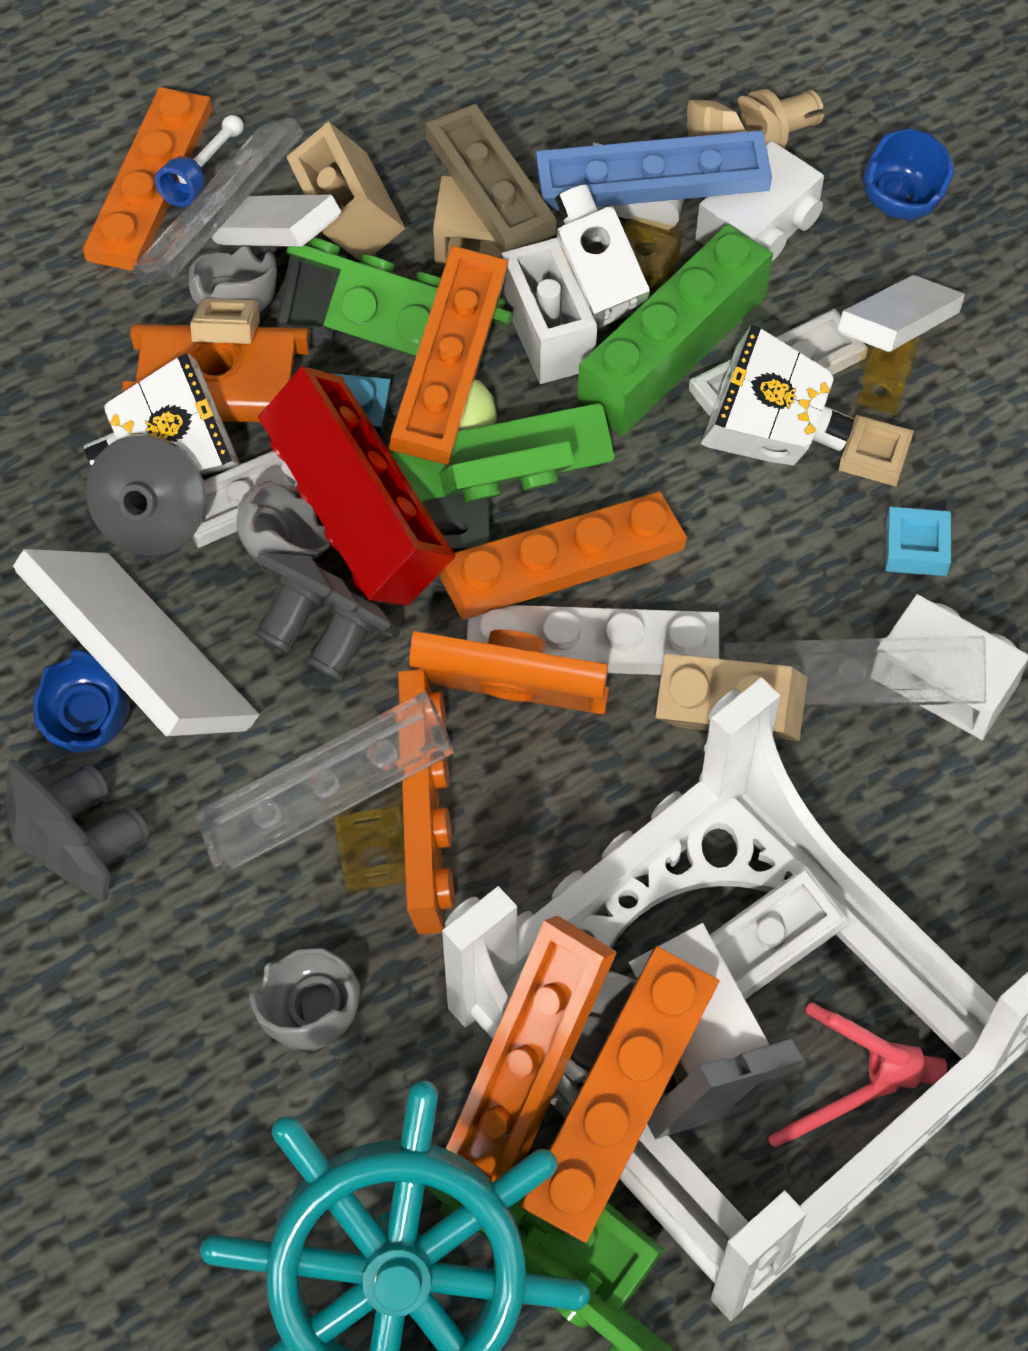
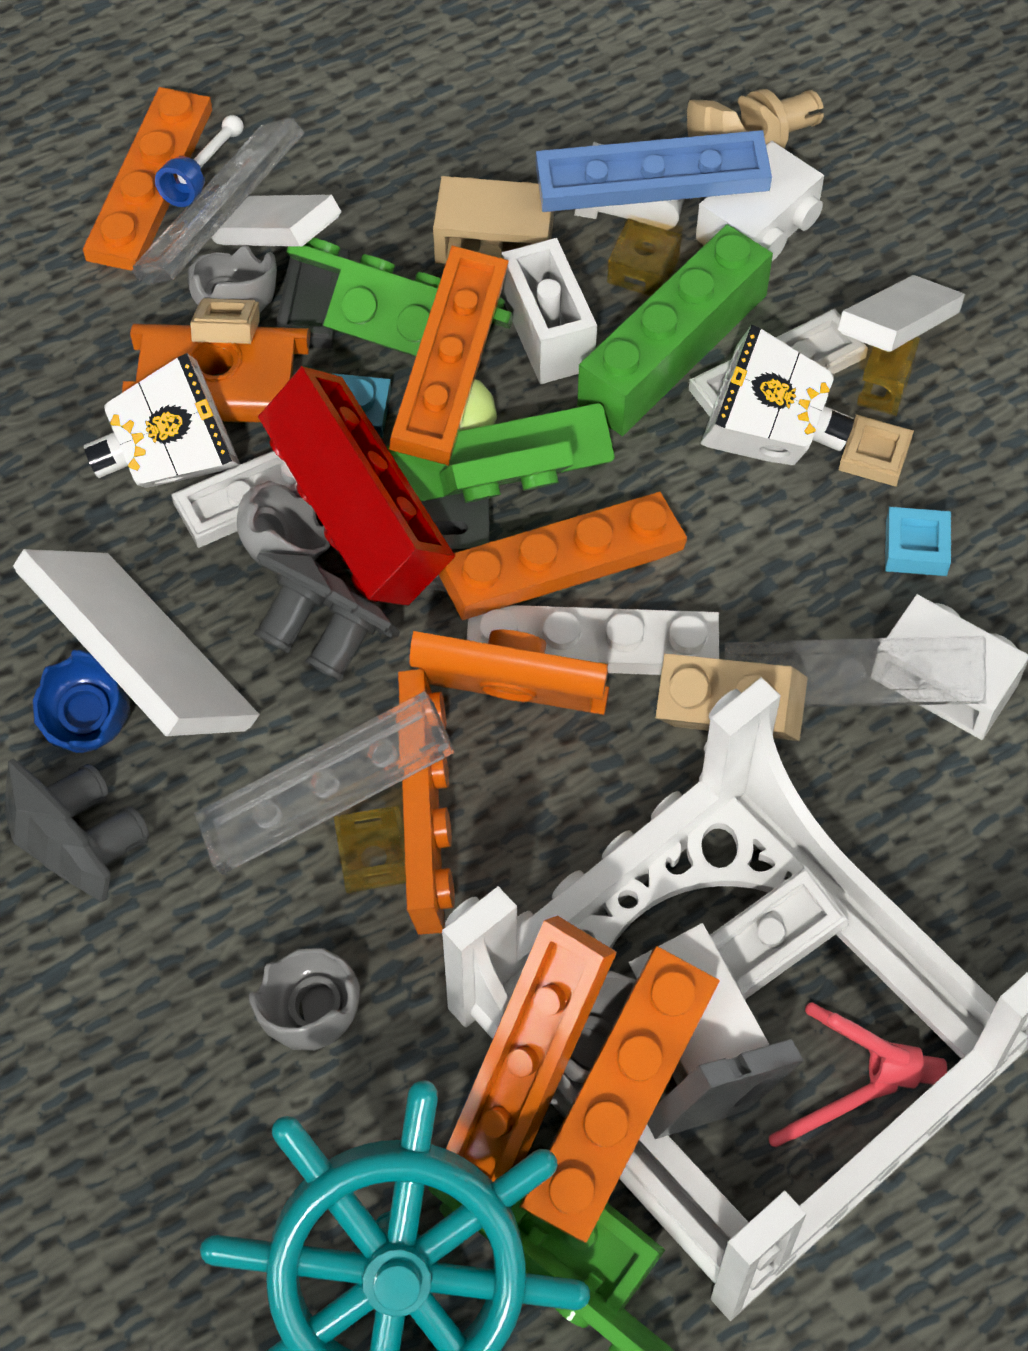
dark grey dish [86,434,206,556] -> none
tan brick [287,121,406,261] -> none
dark tan plate [425,104,557,252] -> none
white torso [555,185,650,329] -> none
blue hair [863,128,954,221] -> none

